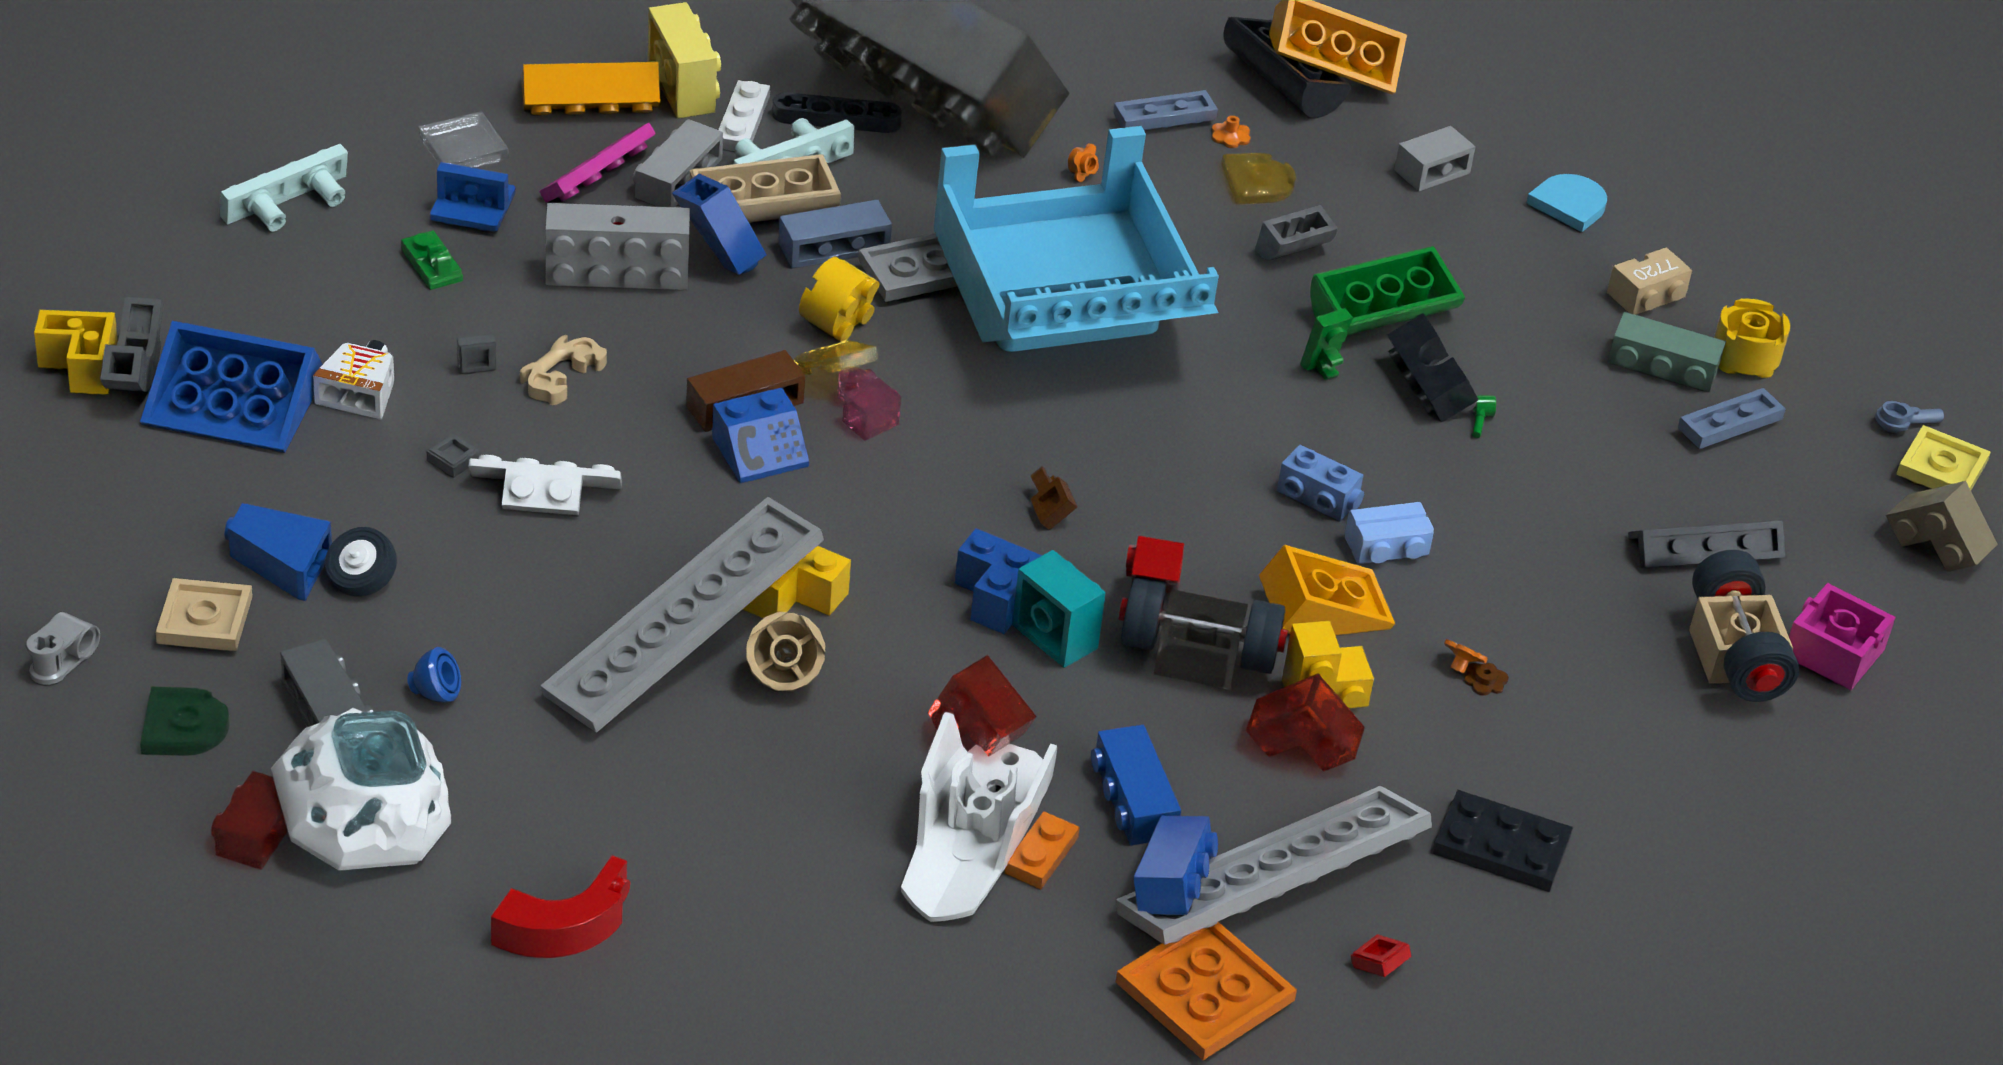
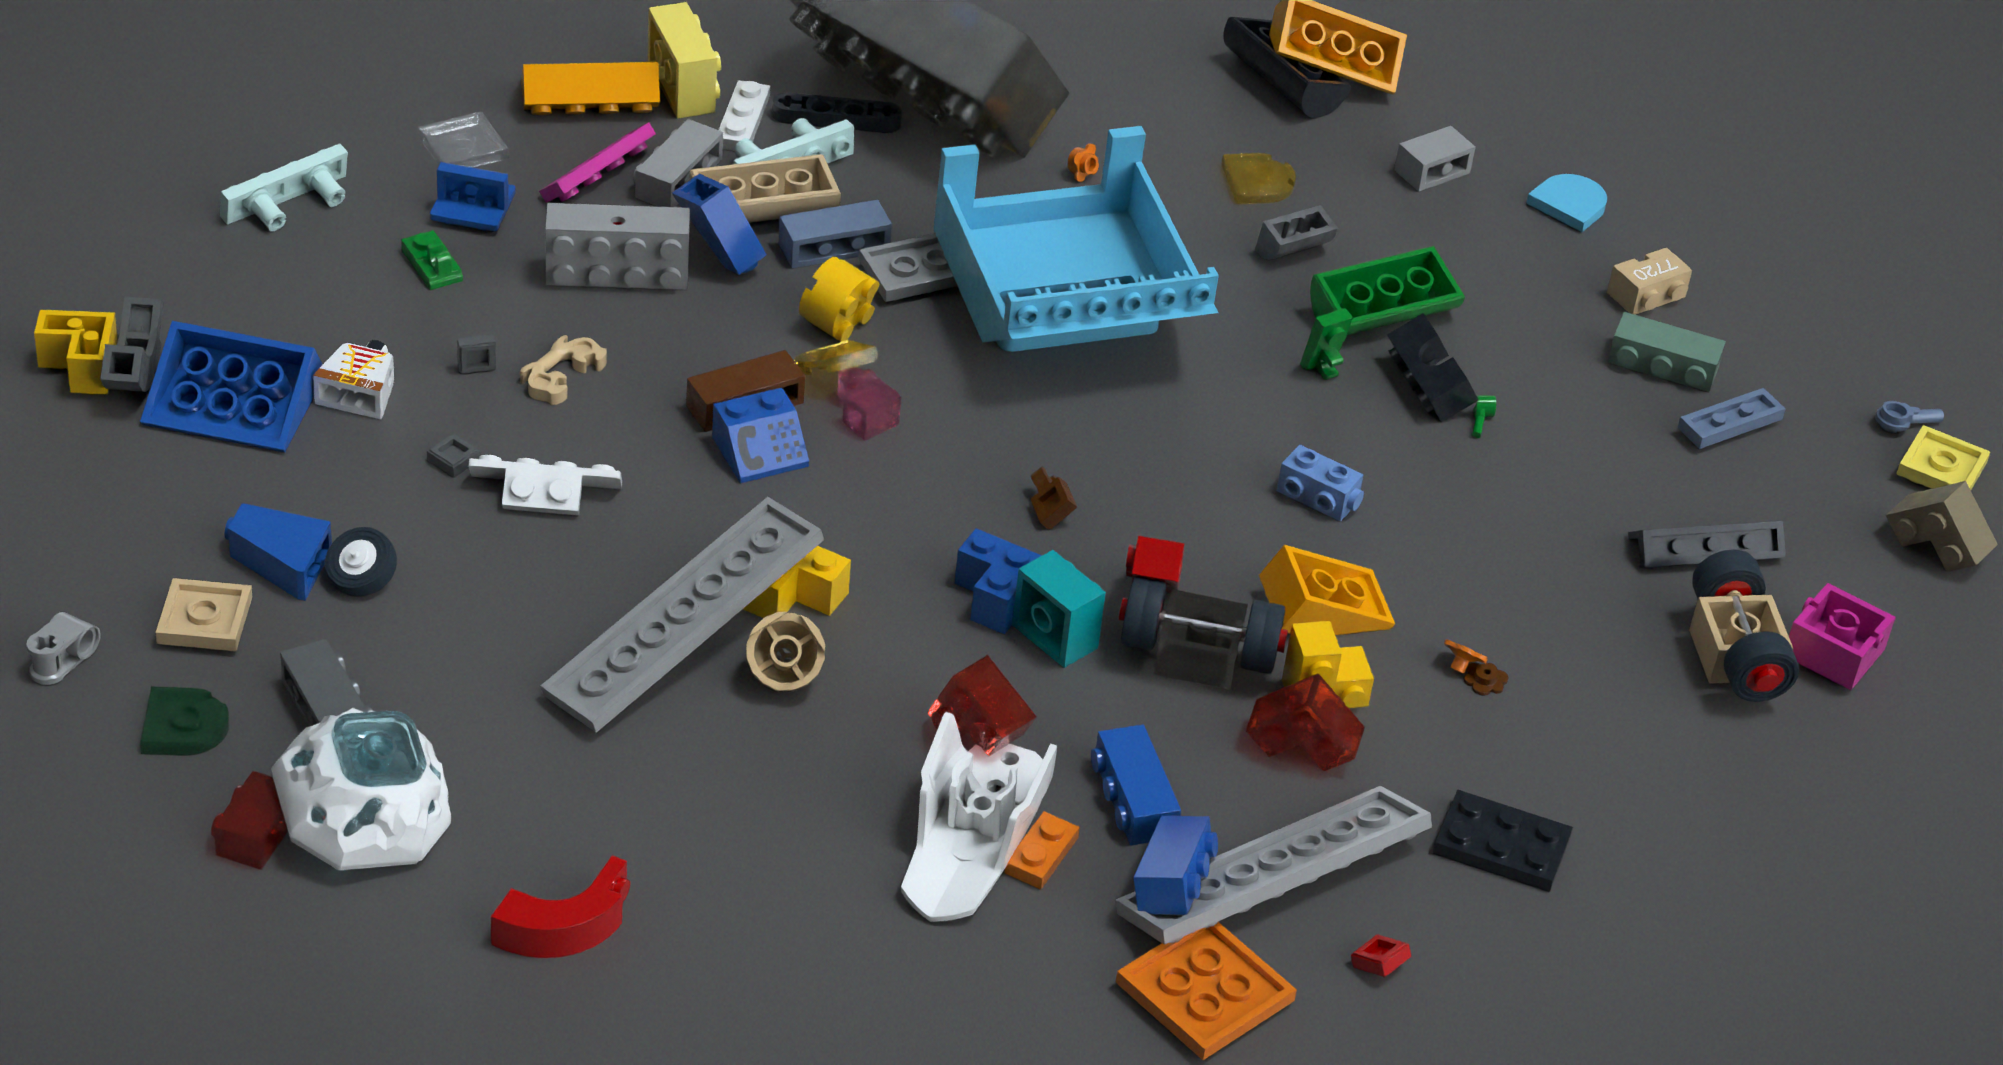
blue brick [407,647,461,703] -> none
sand blue plate [1113,90,1218,130] -> none
orange plant [1211,116,1251,148] -> none
light blue brick [1345,502,1434,564] -> none
yellow brick [1714,298,1790,378] -> none

